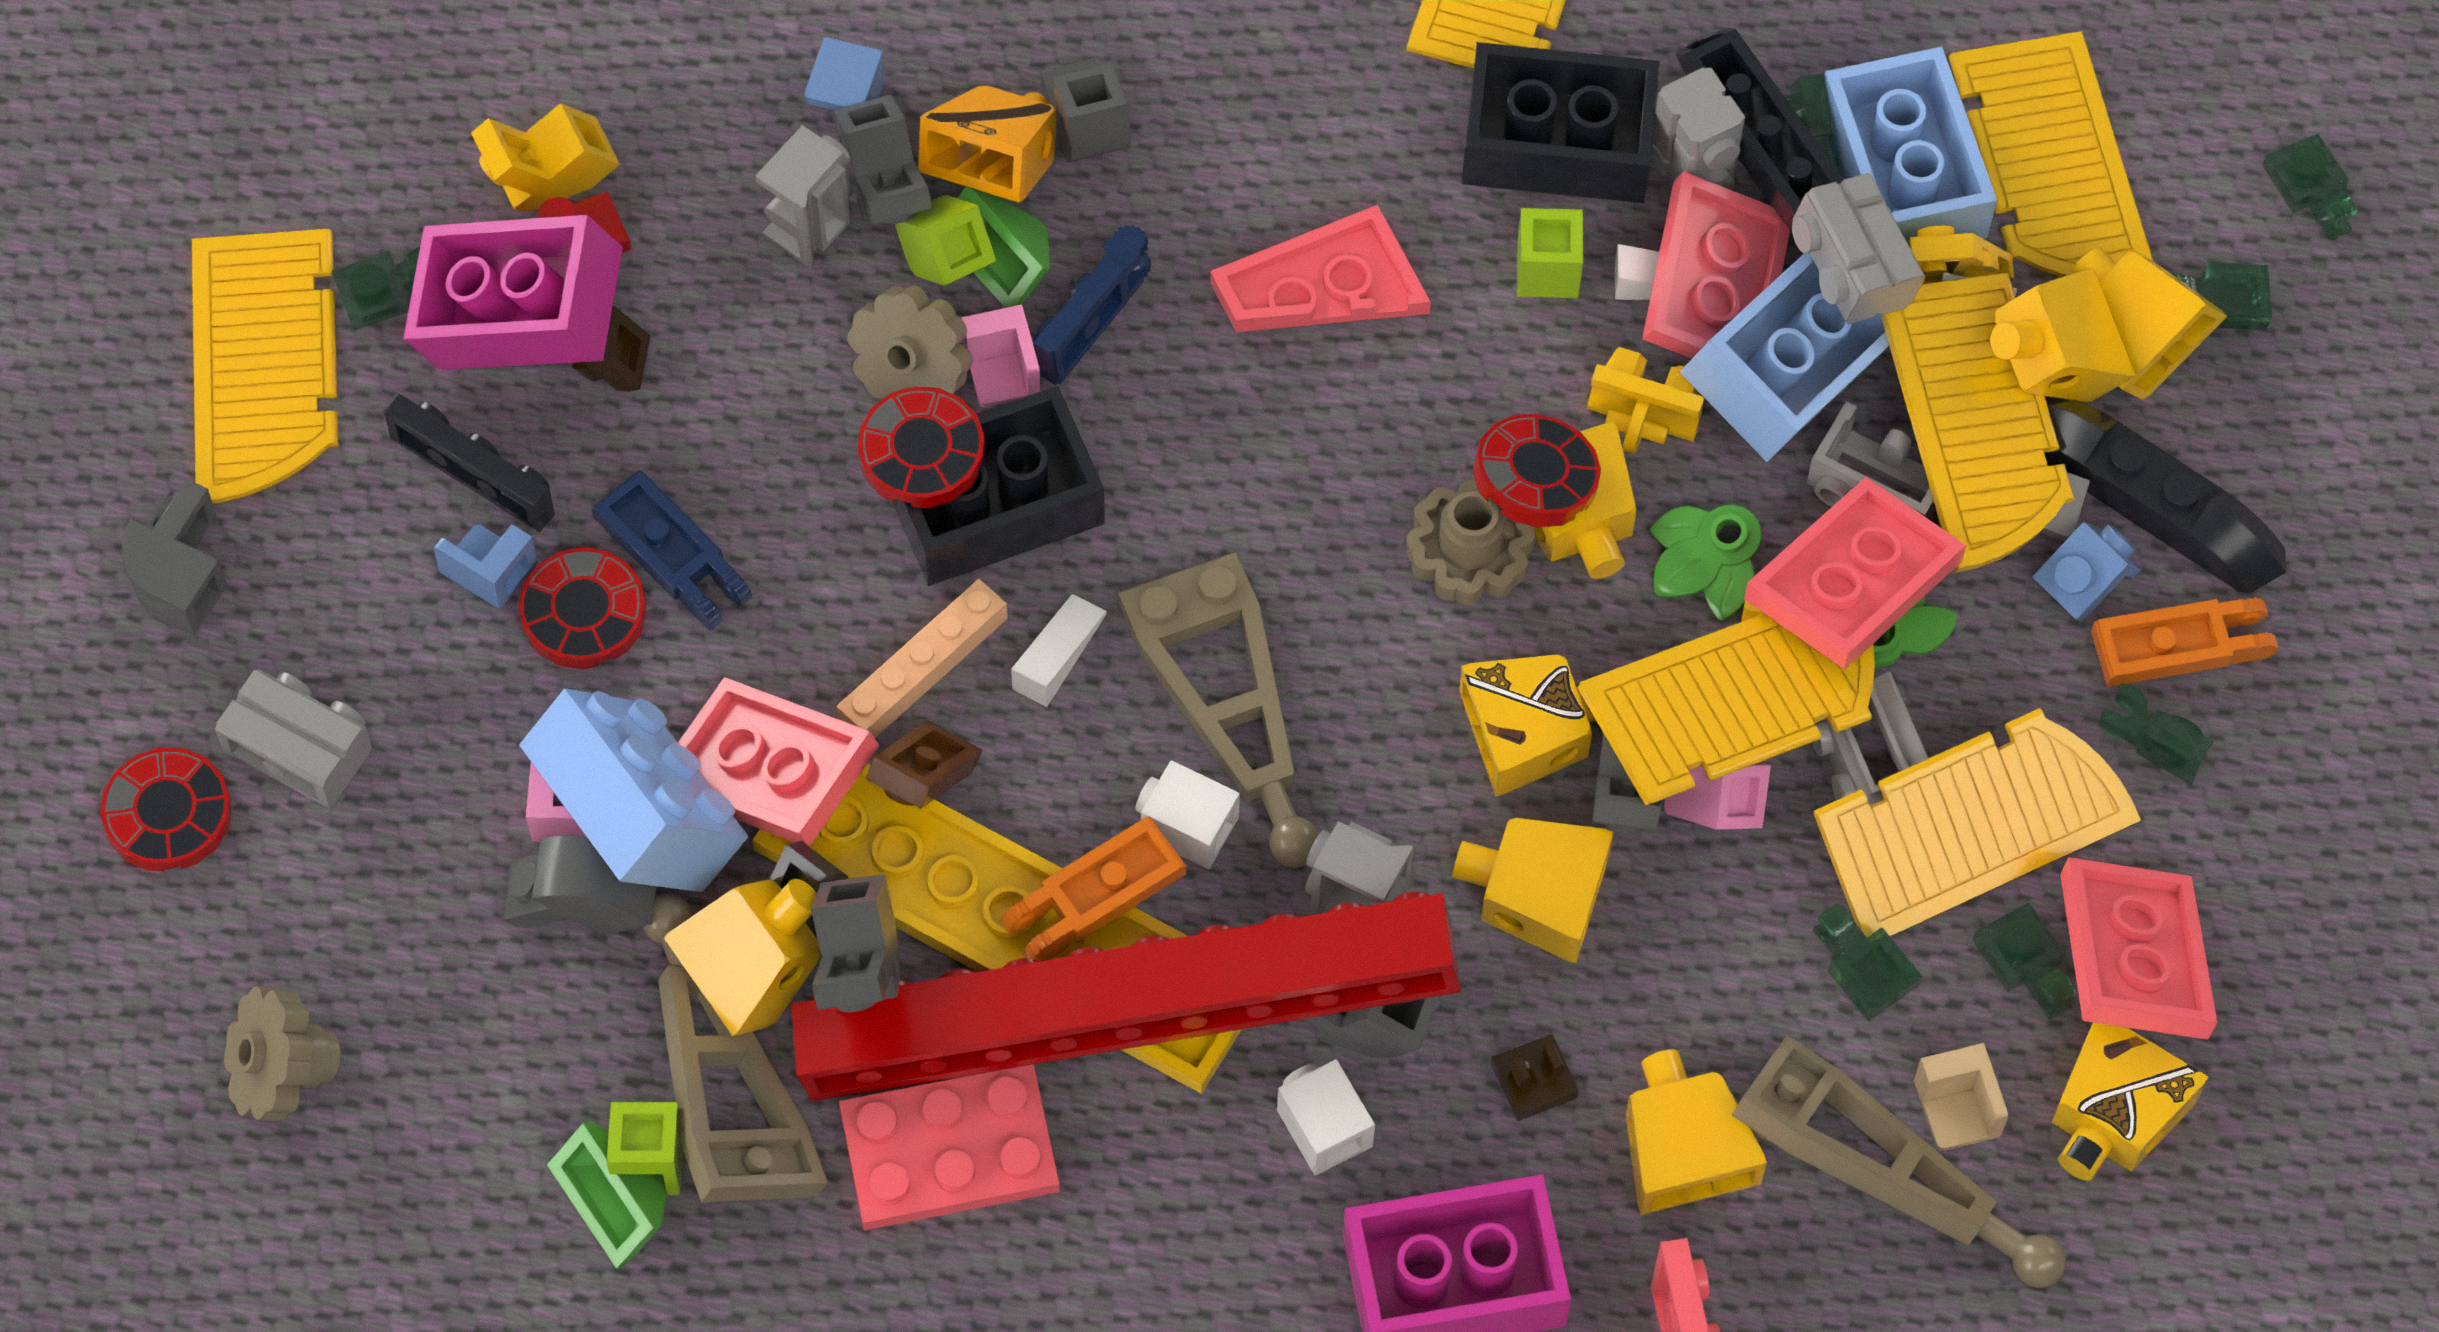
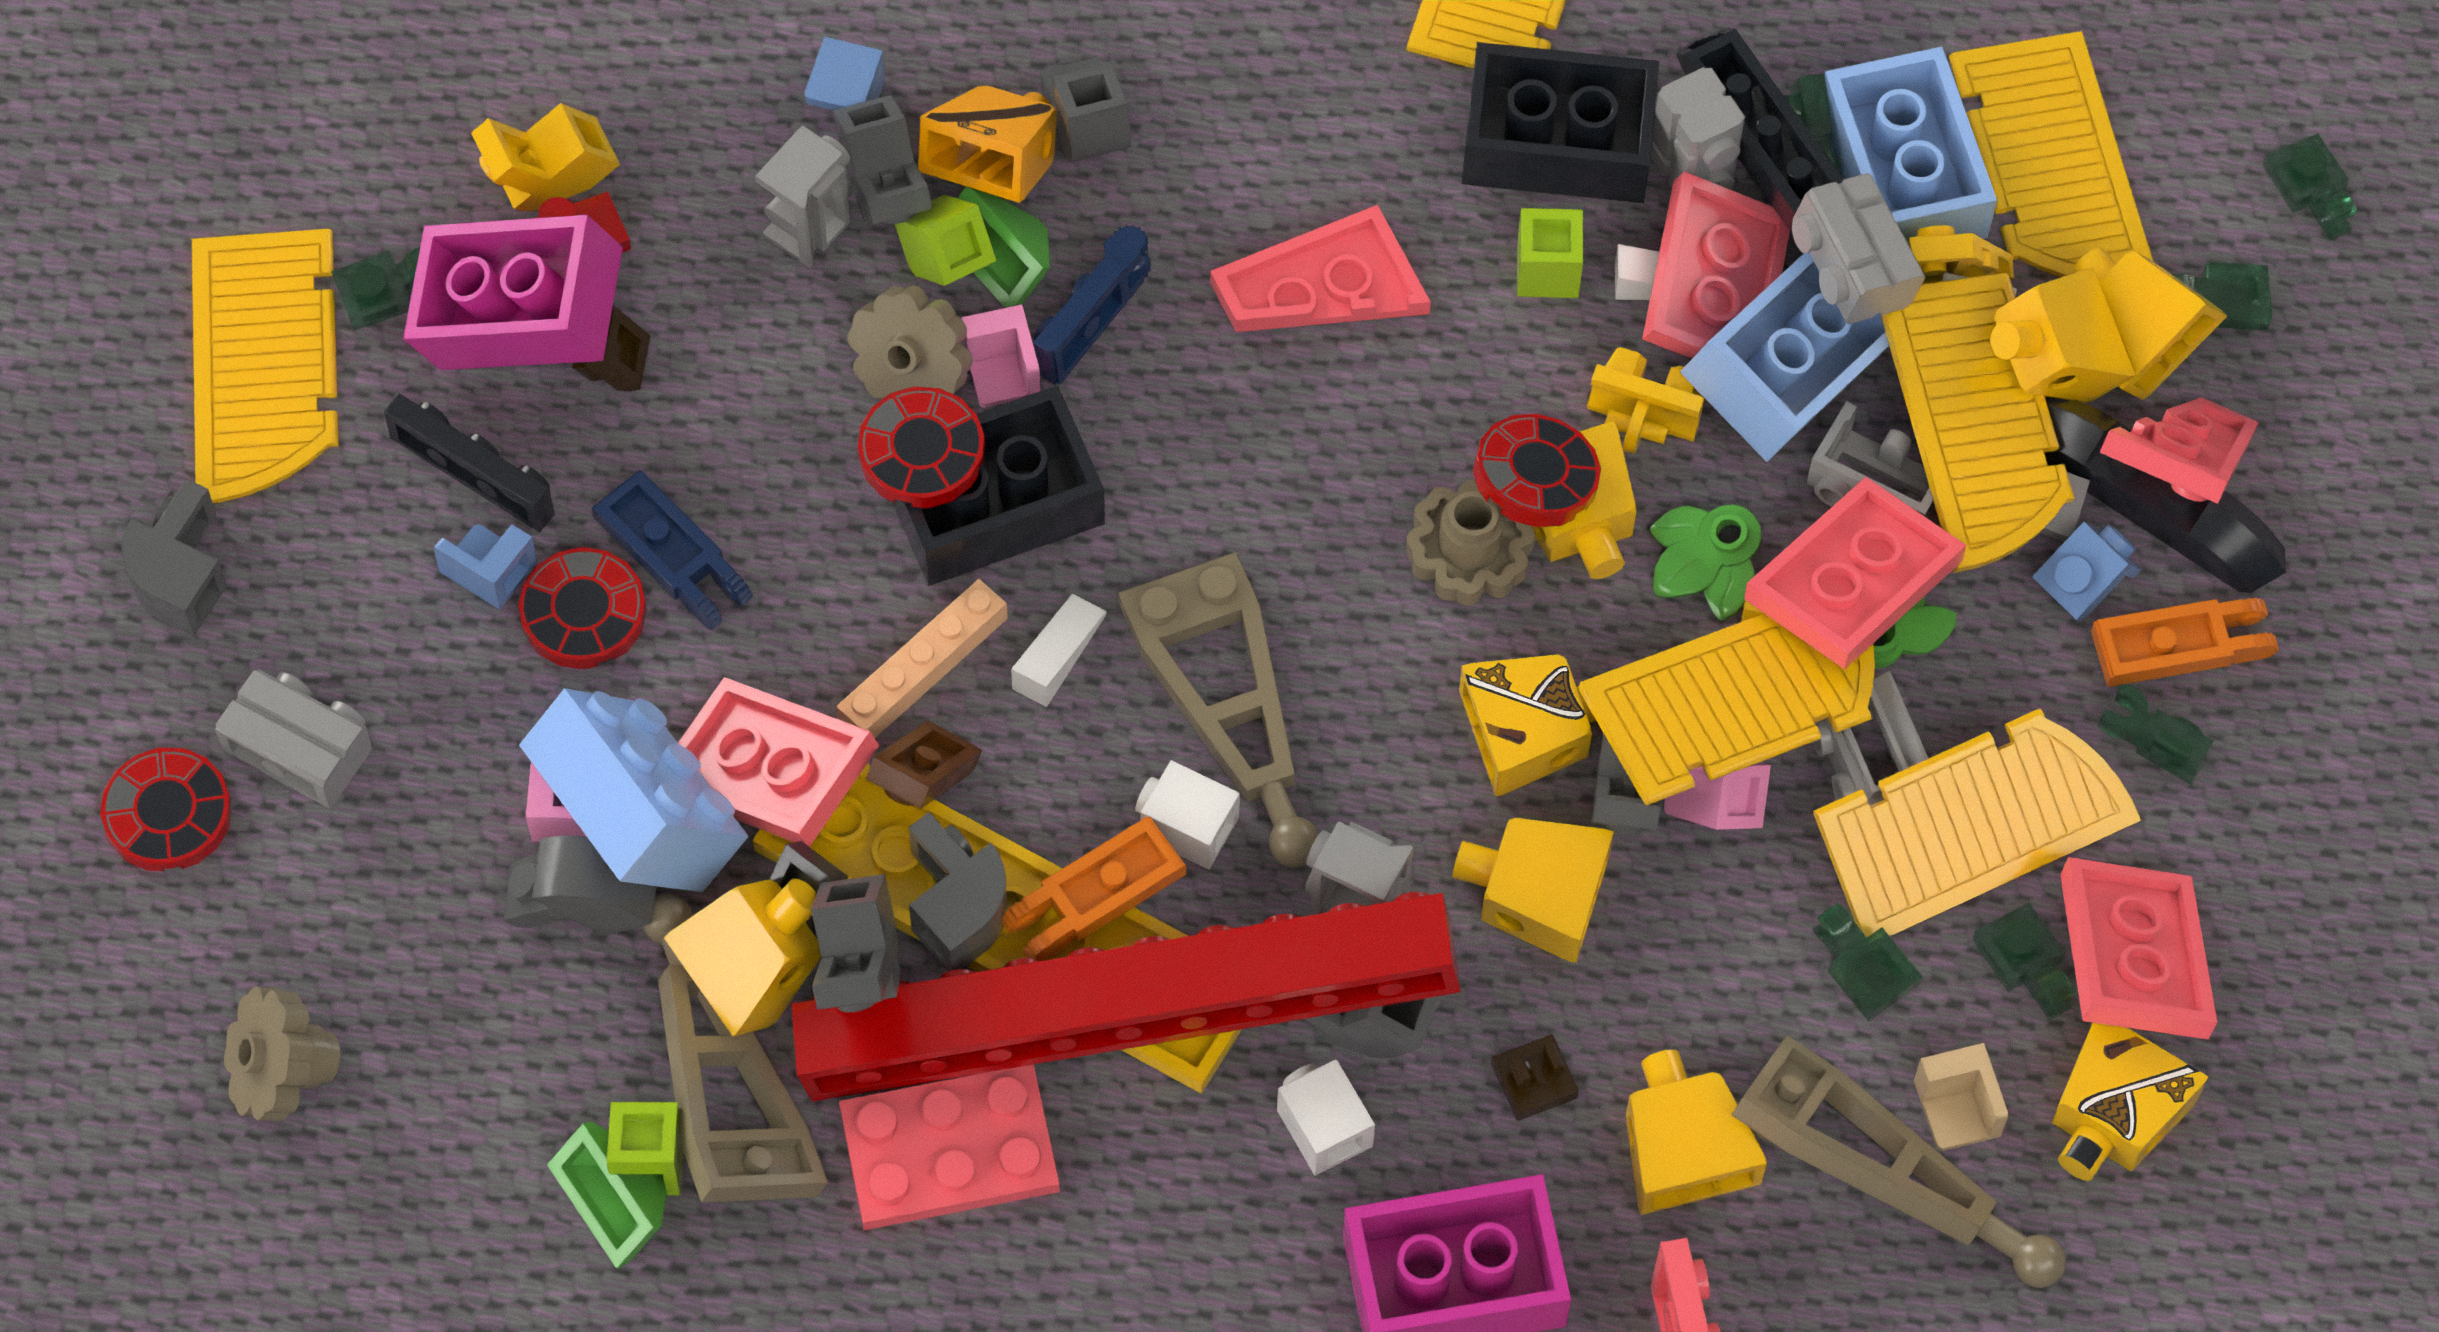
none -> dark grey brick [909,812,1007,971]
none -> coral wing [2100,397,2259,504]

